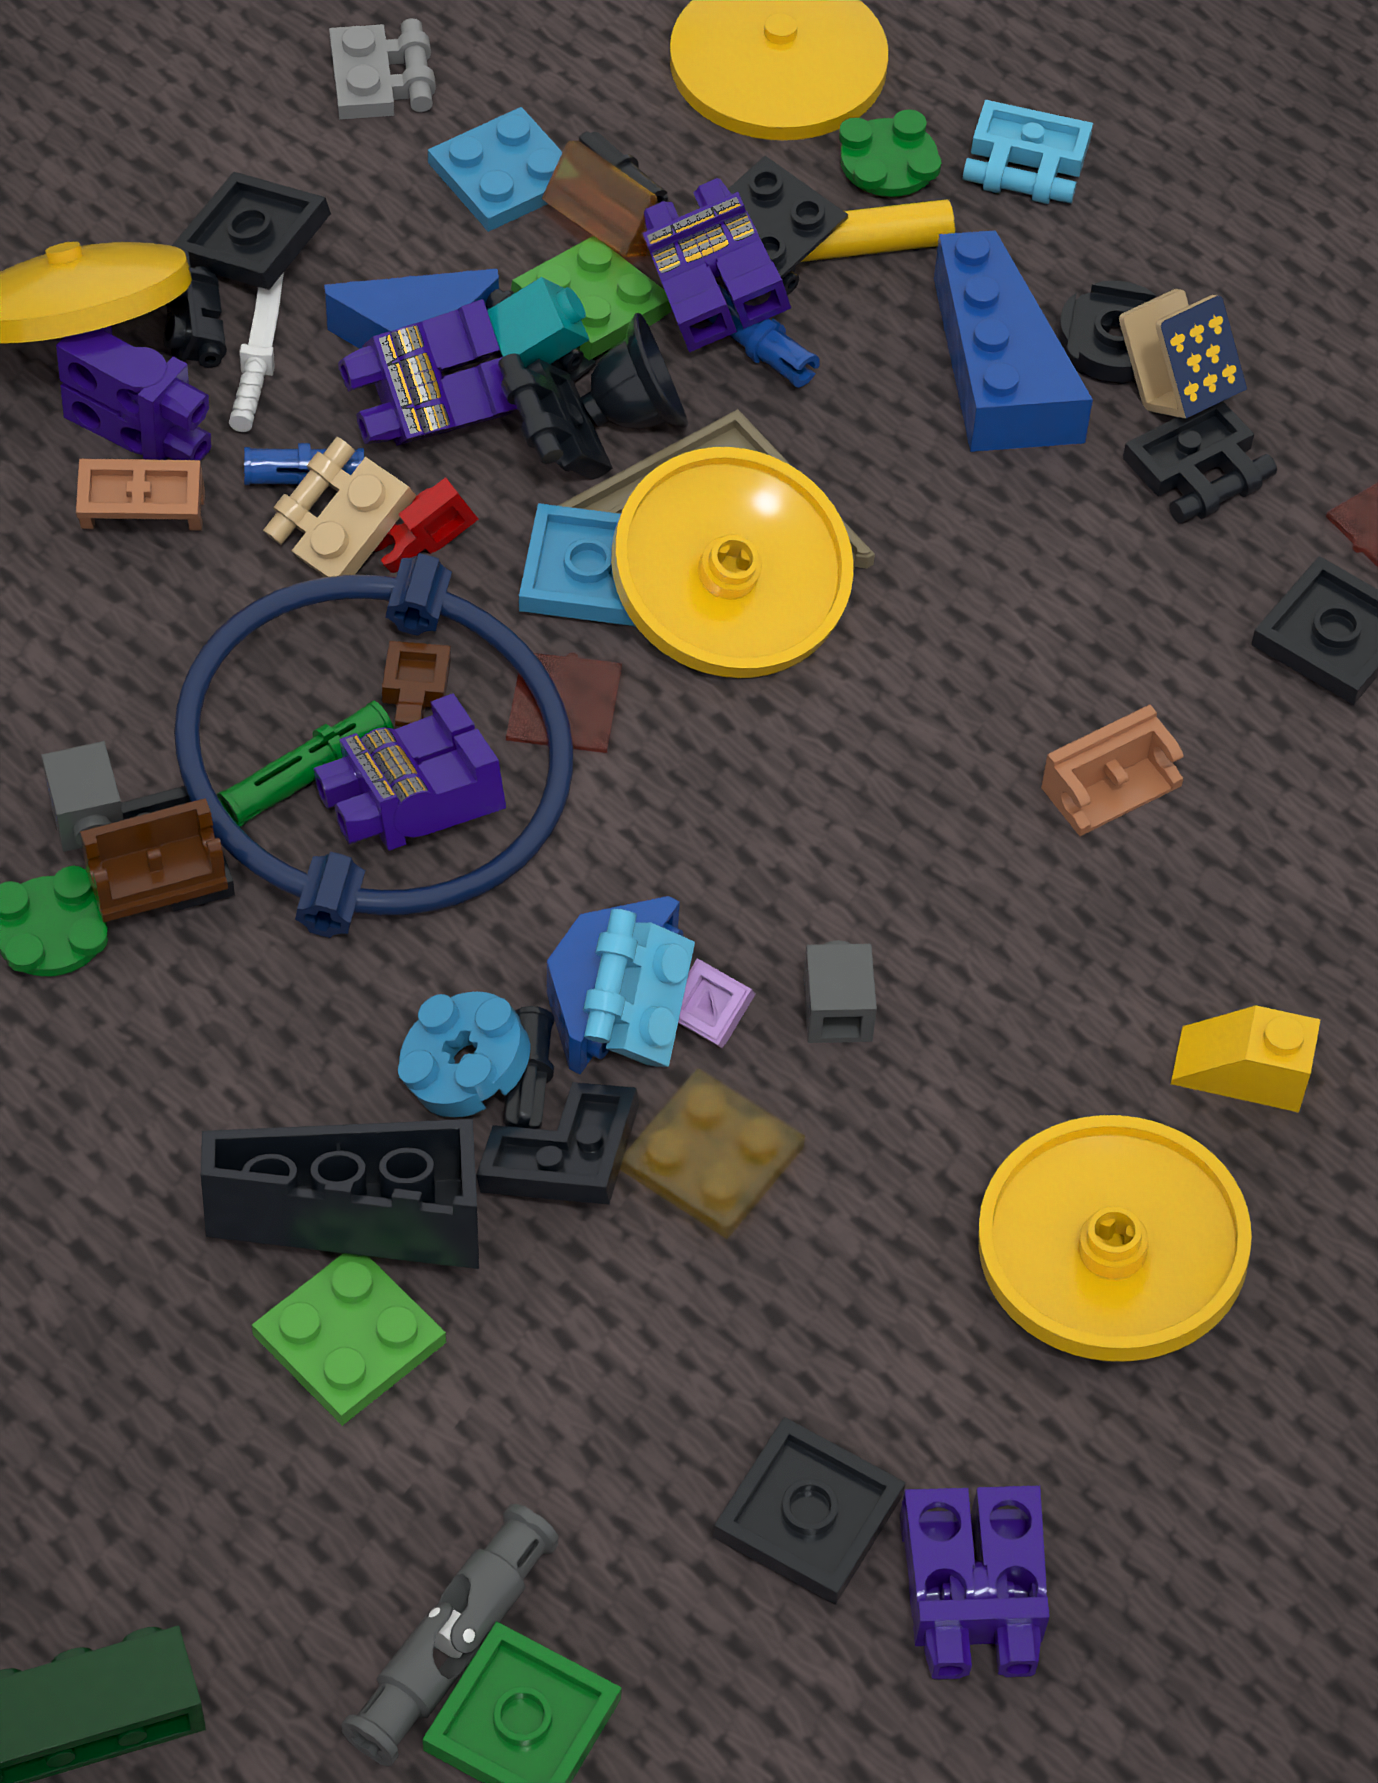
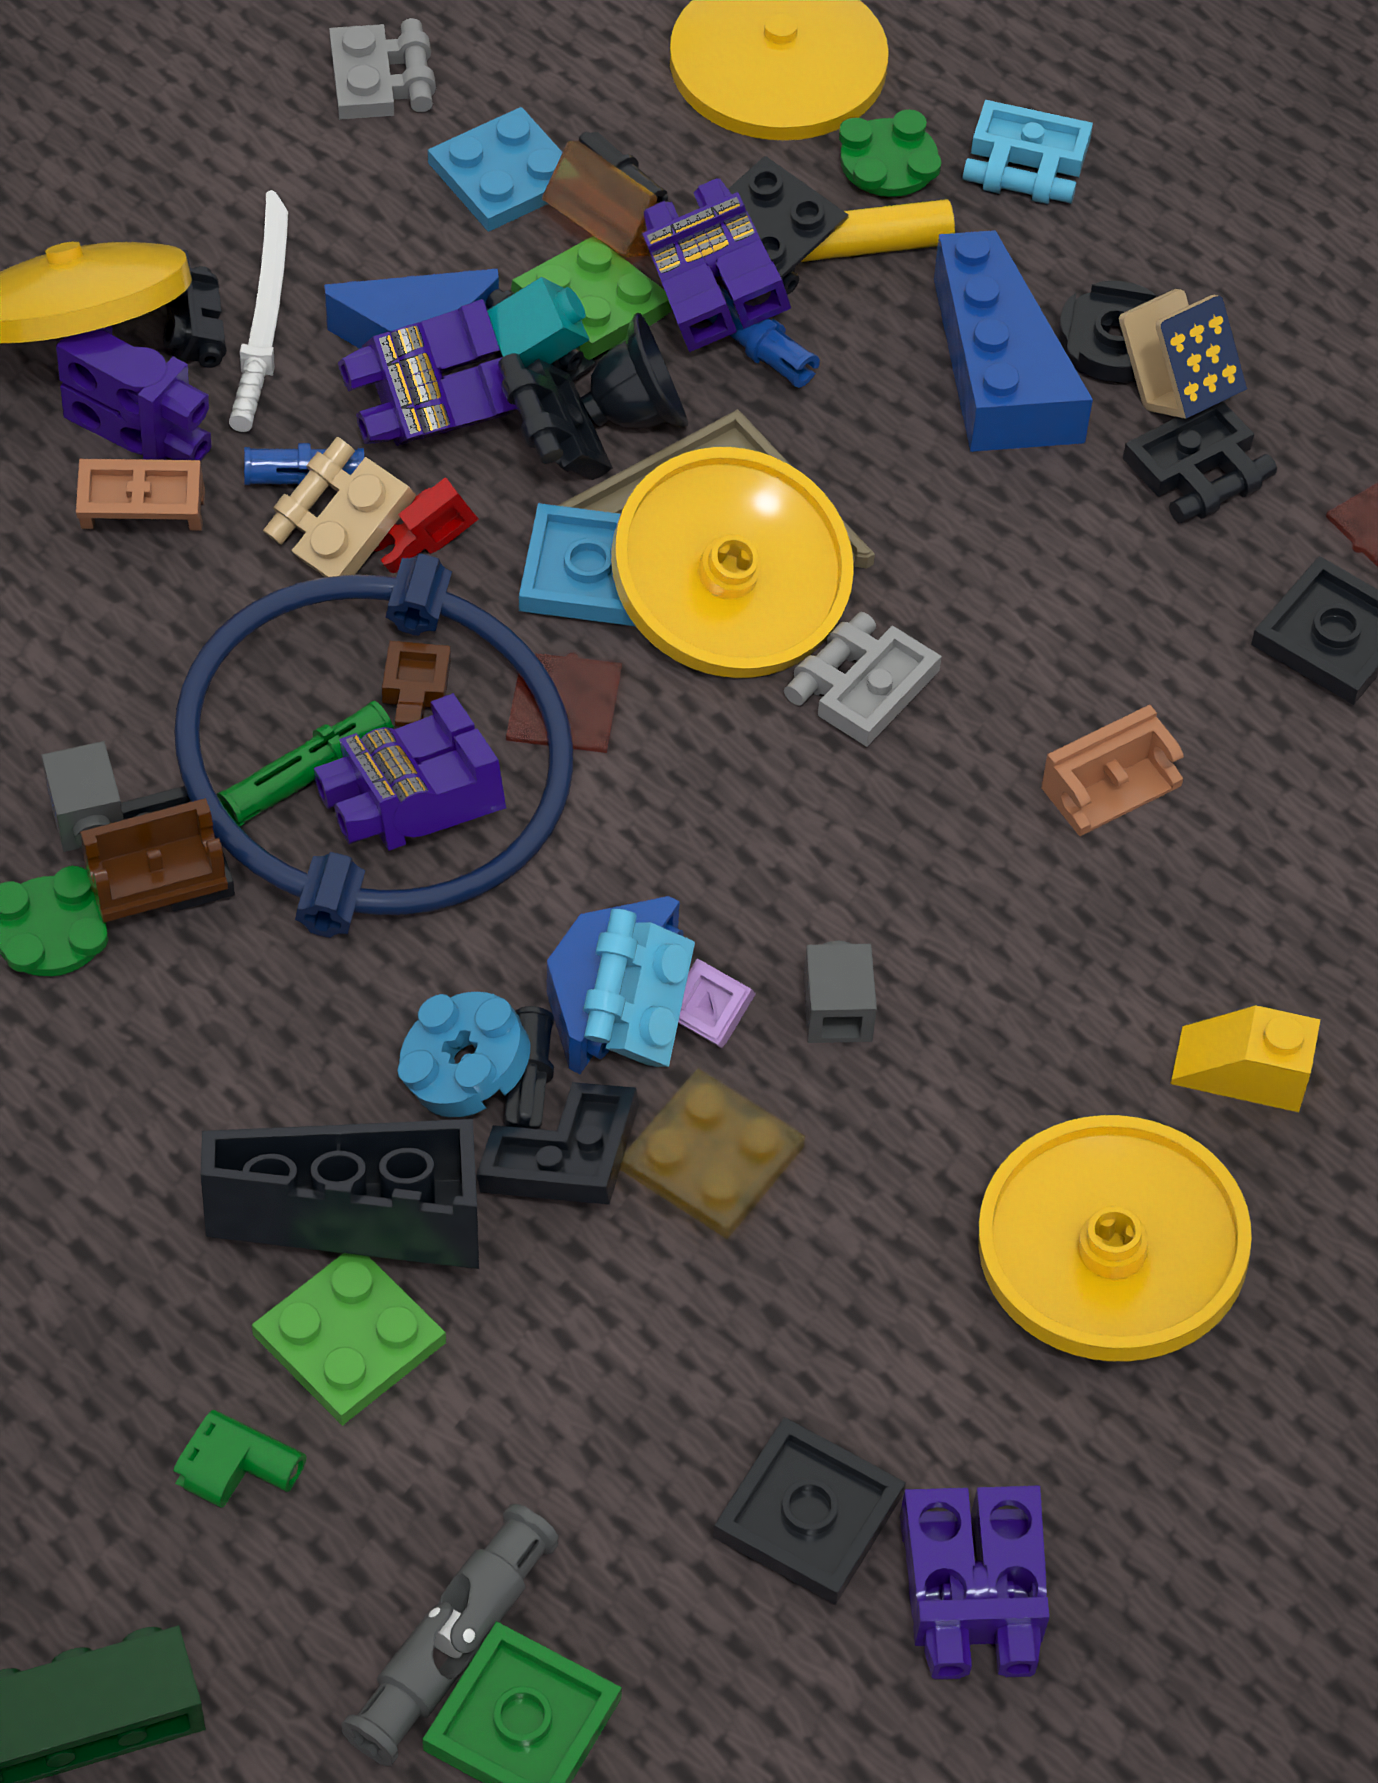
black plate [172,172,331,290] -> none
none -> green piece [173,1410,307,1508]
none -> light grey plate [784,612,942,747]

